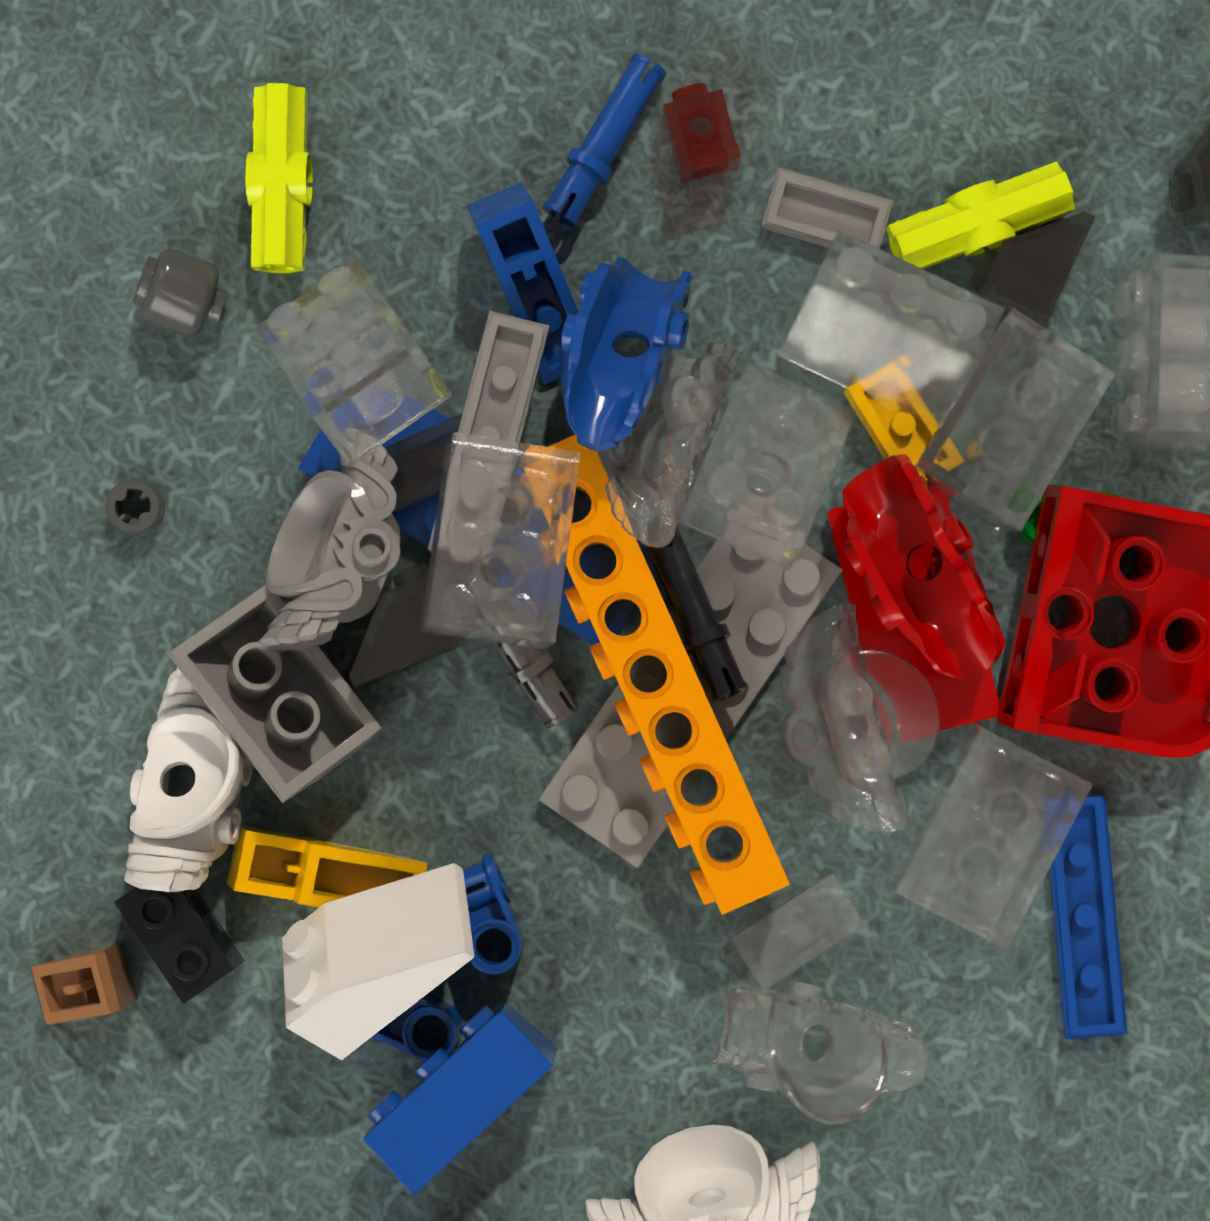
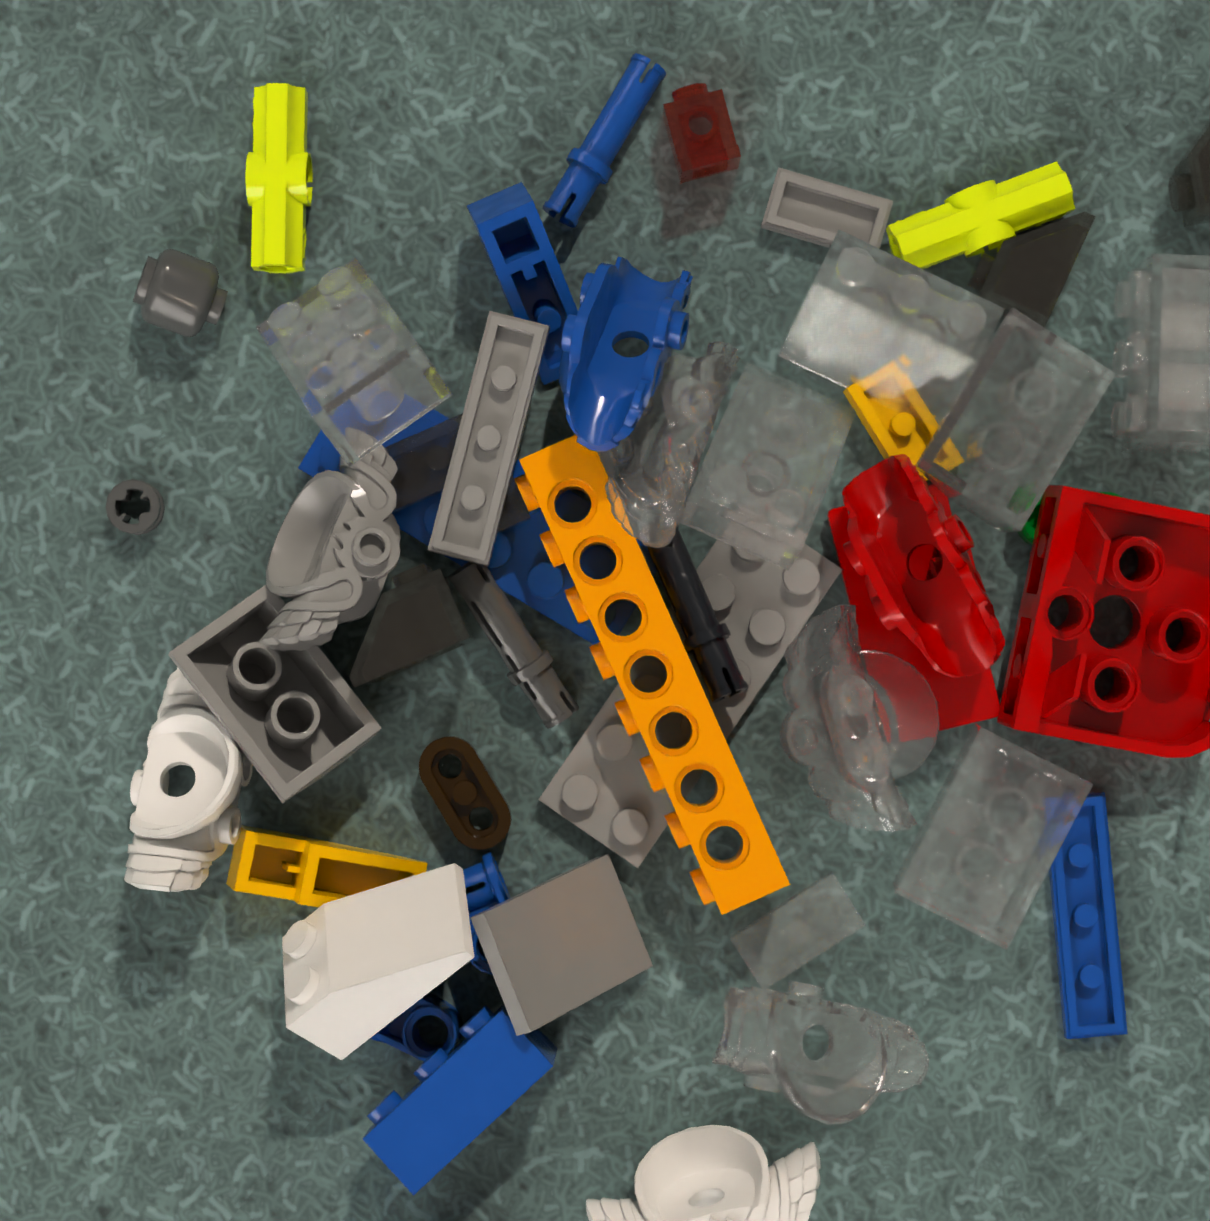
medium nougat slope [31,941,138,1025] -> none
black brick [114,887,245,1004] -> none
clear brick [420,432,581,649] -> none
none -> dark brown plate [419,736,512,850]
none -> light grey tile [470,854,653,1036]

